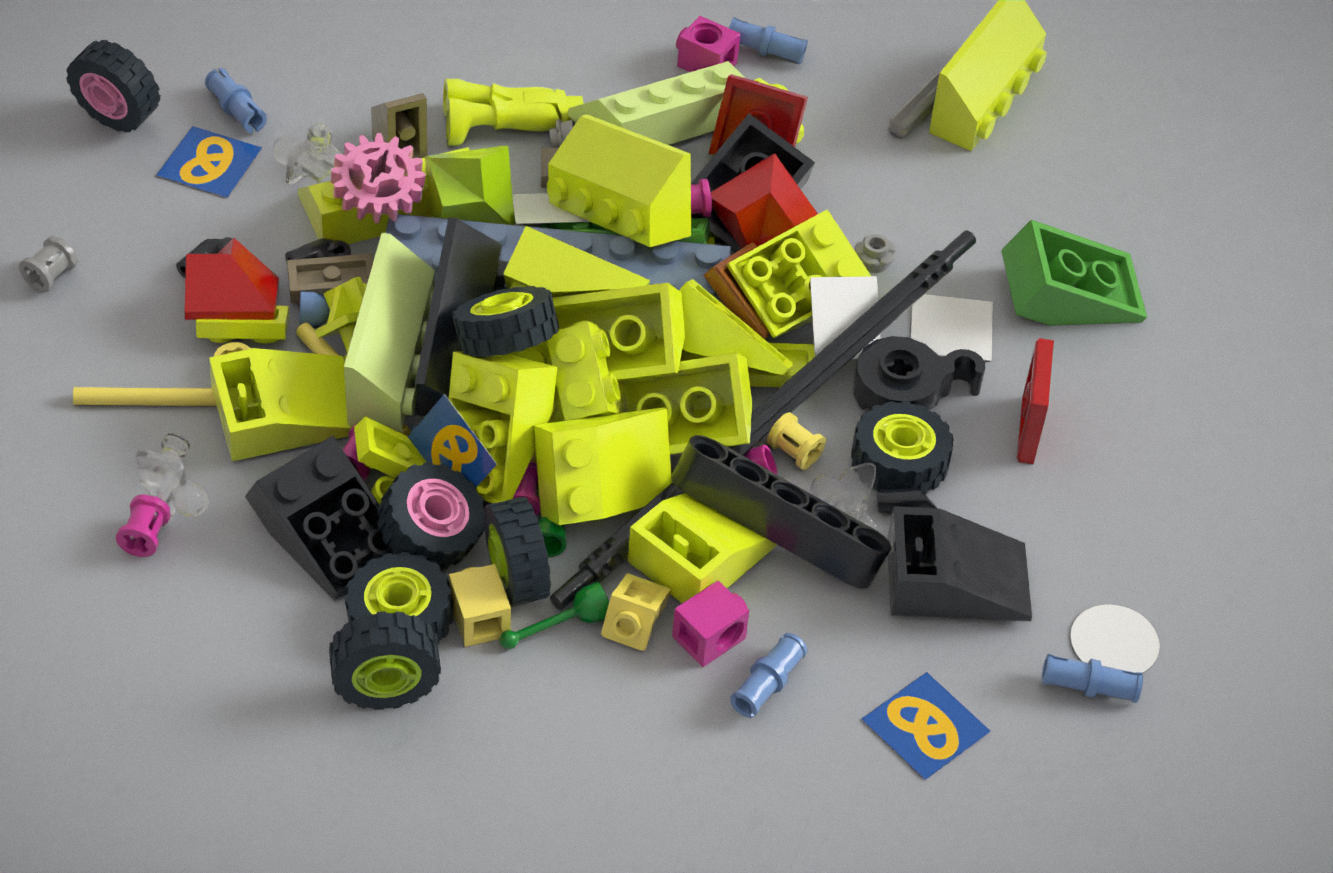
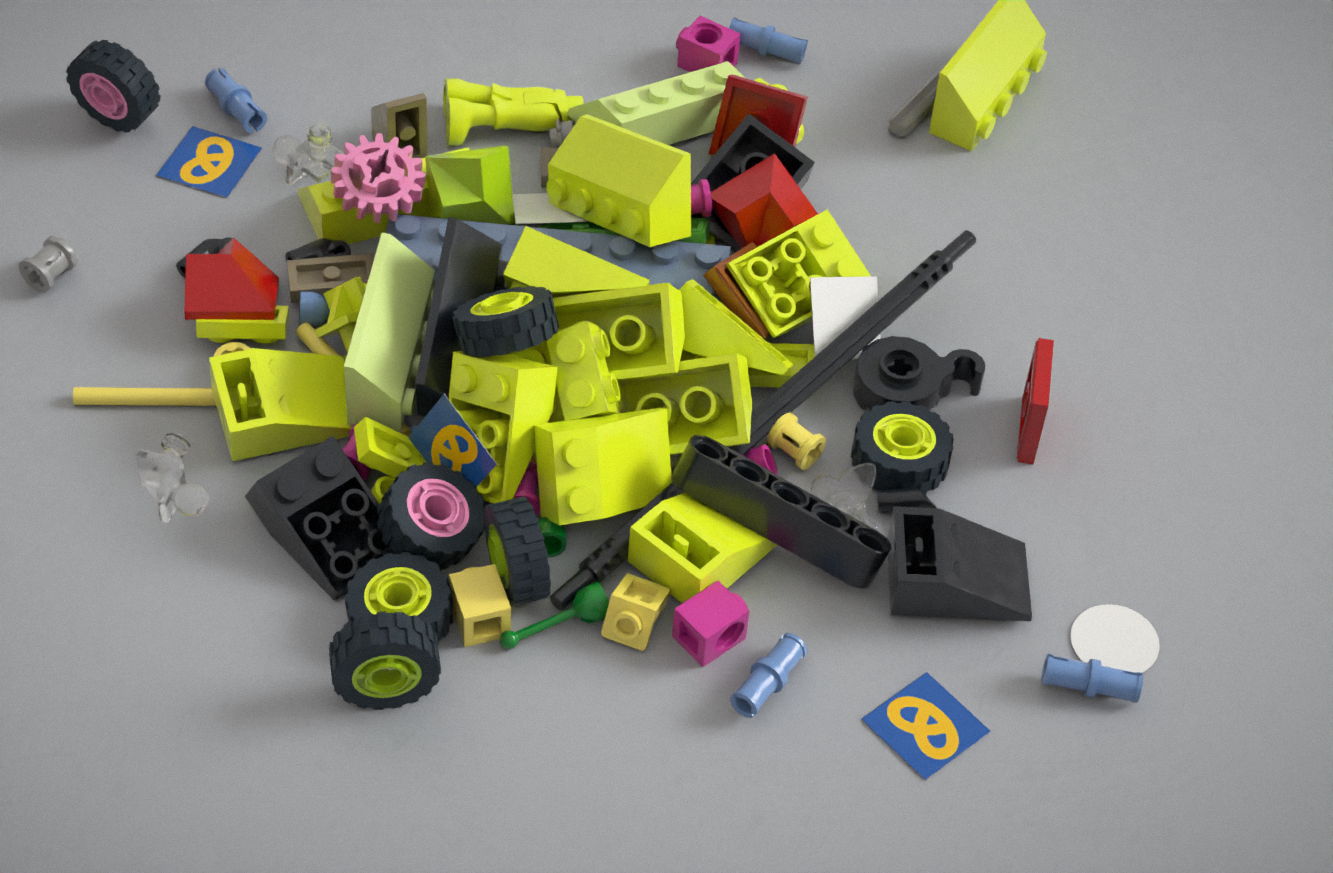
dark pink bush [116,494,171,557] -> none
light grey plate [855,234,896,273] -> none
white sticker [911,294,993,361] -> none
bright green slope [1001,220,1147,326] -> none

